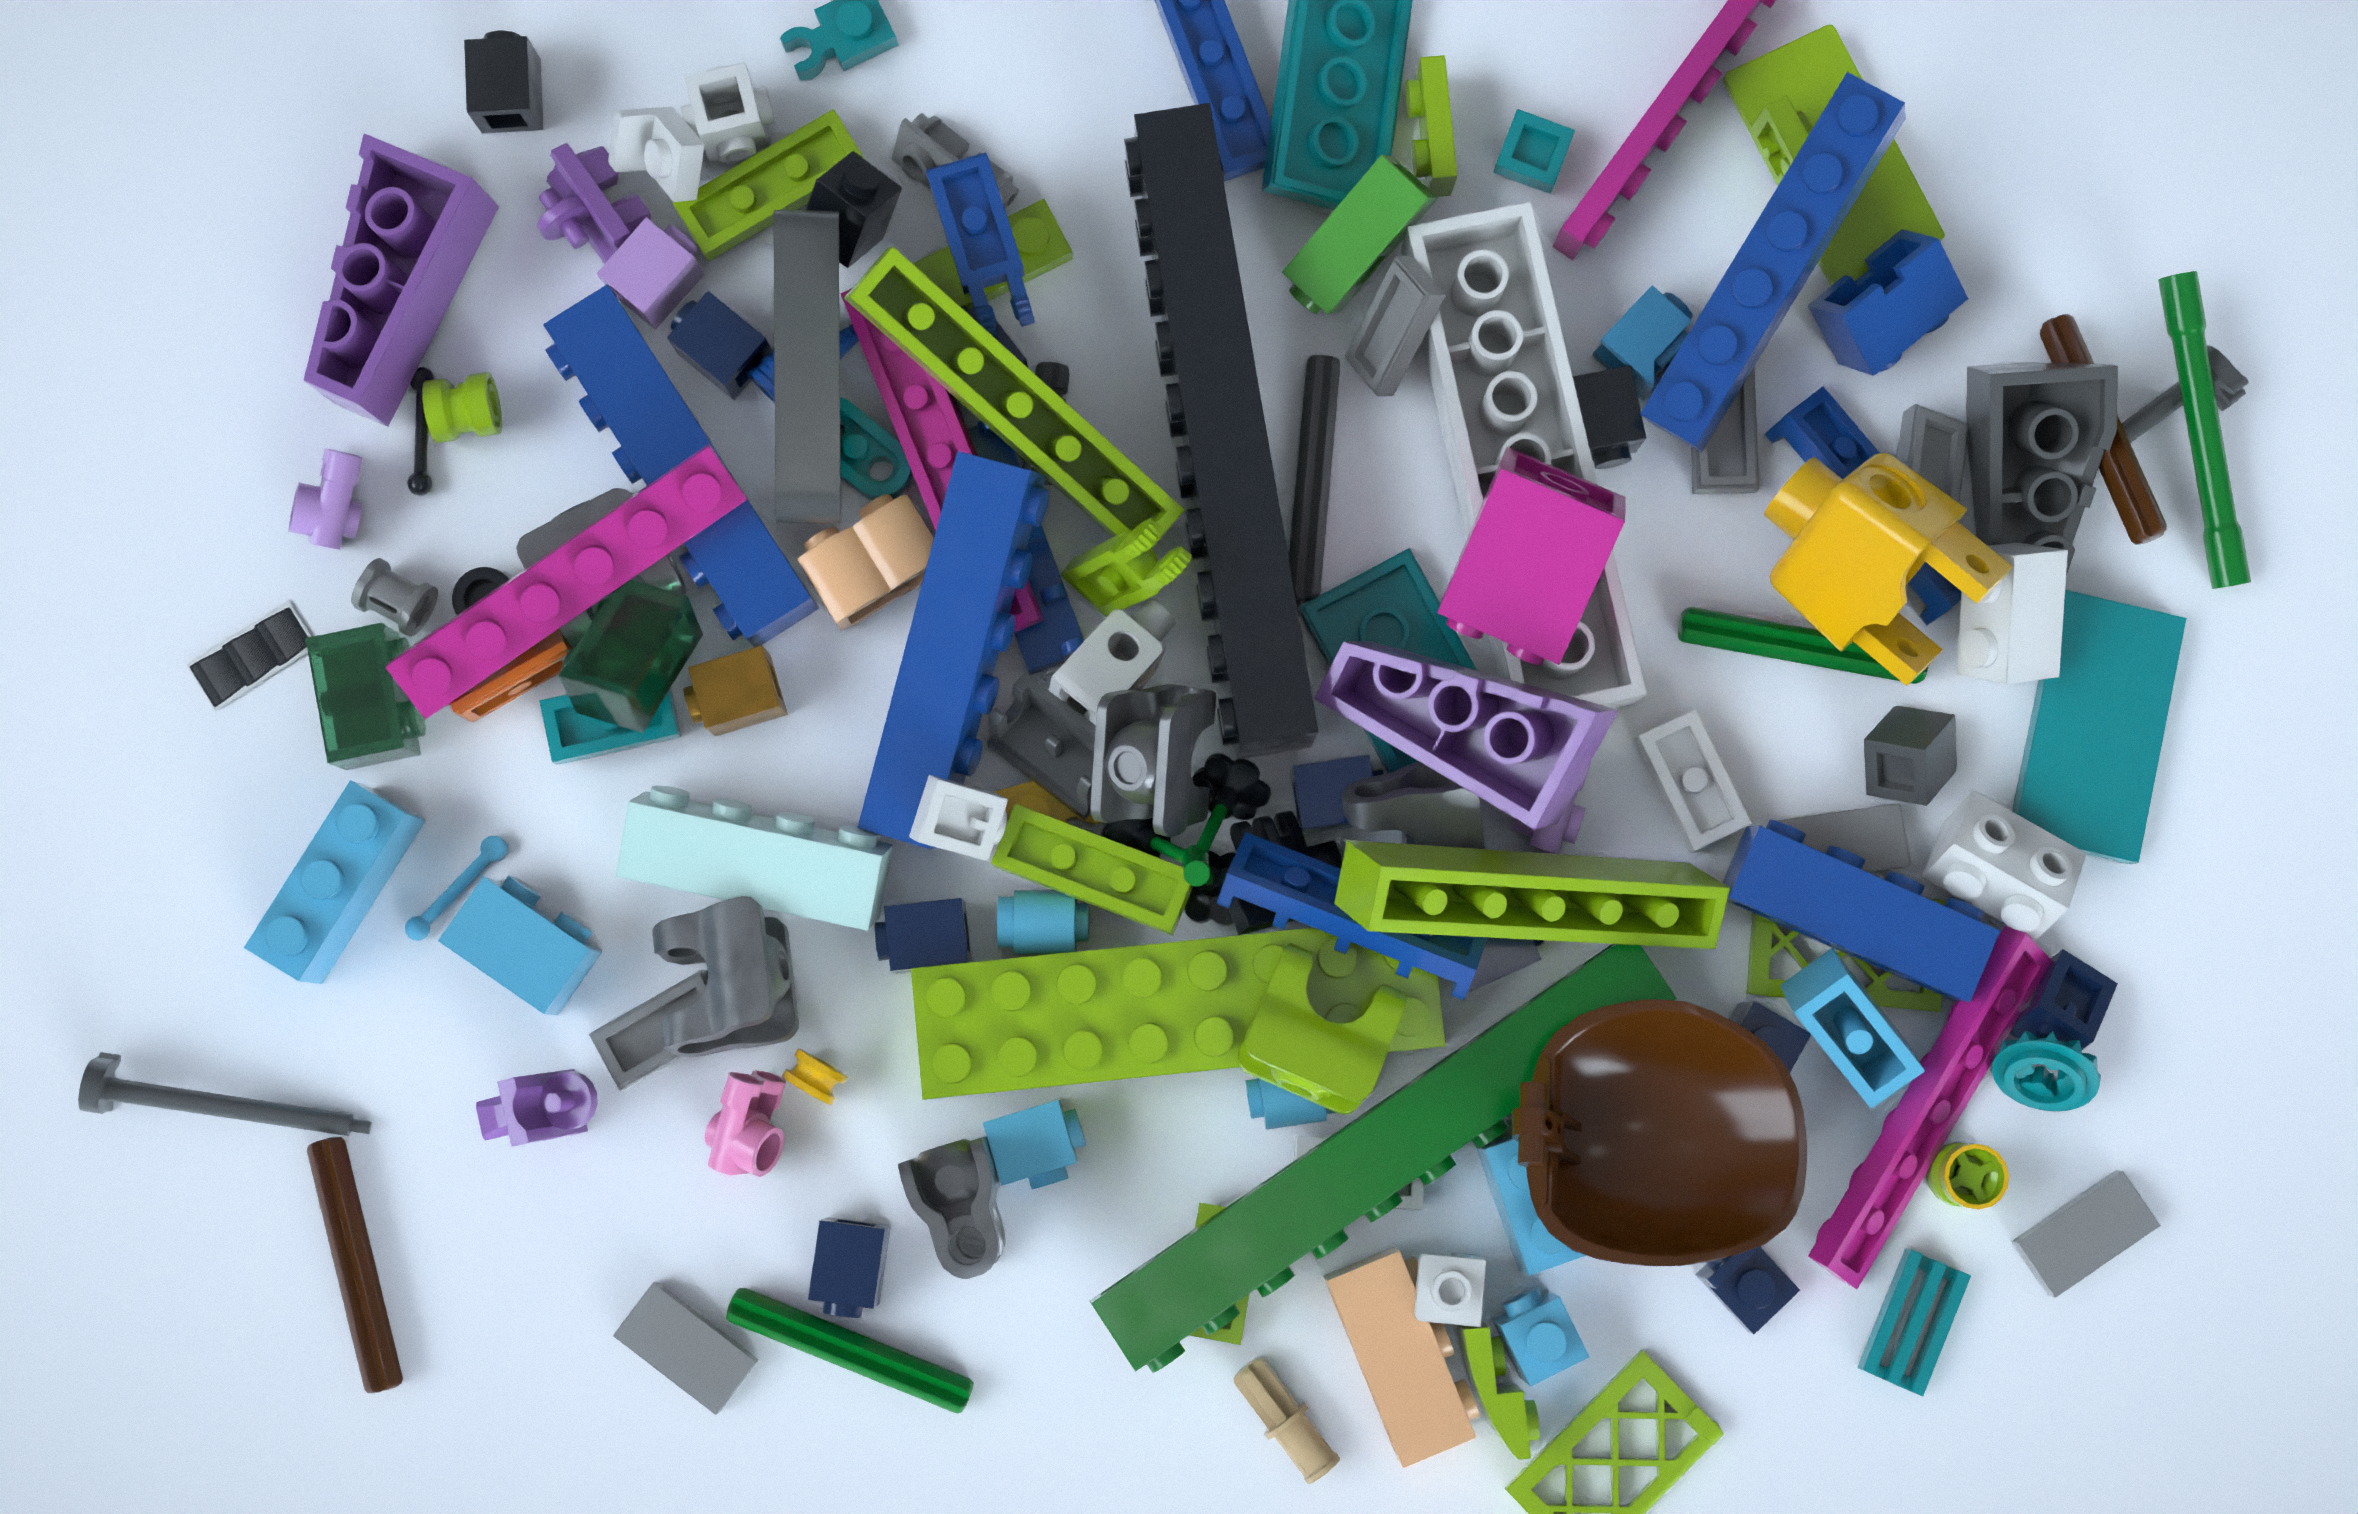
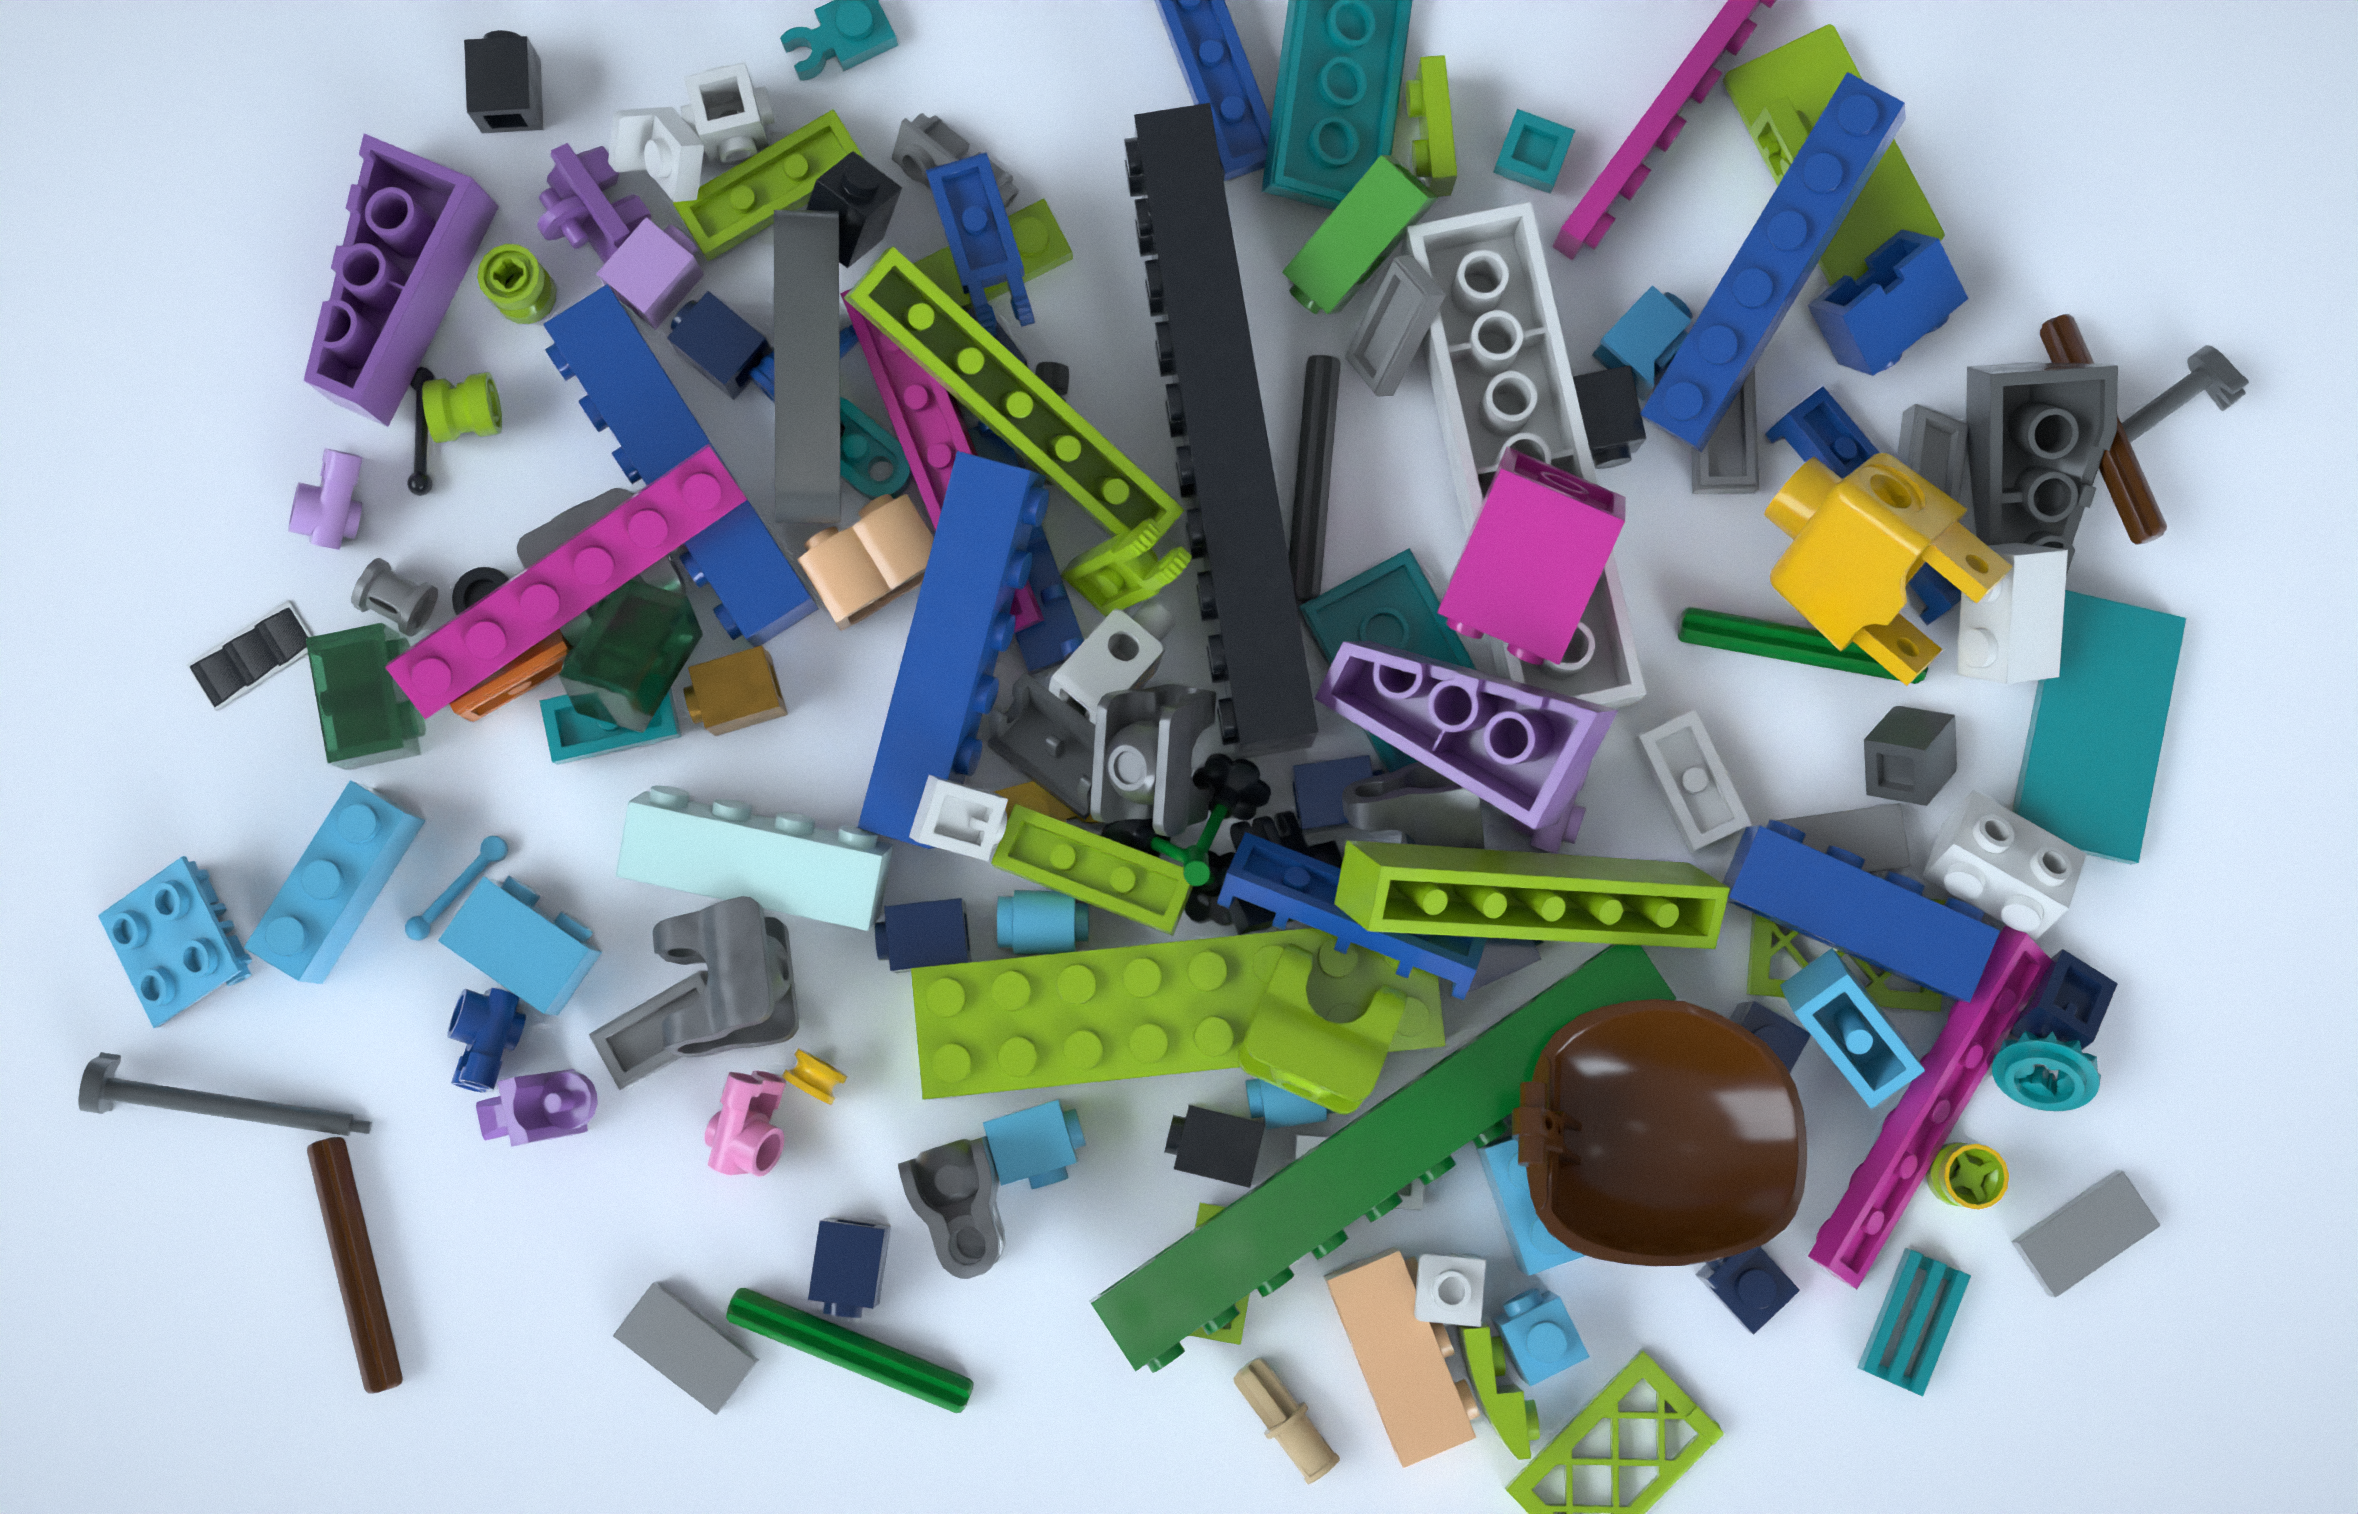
green piece [2158,271,2251,589] -> none
none -> medium azure hinge [98,856,252,1028]
none -> blue plate [447,988,526,1093]
none -> lime wheel [477,244,557,324]
none -> black brick [1164,1104,1265,1188]

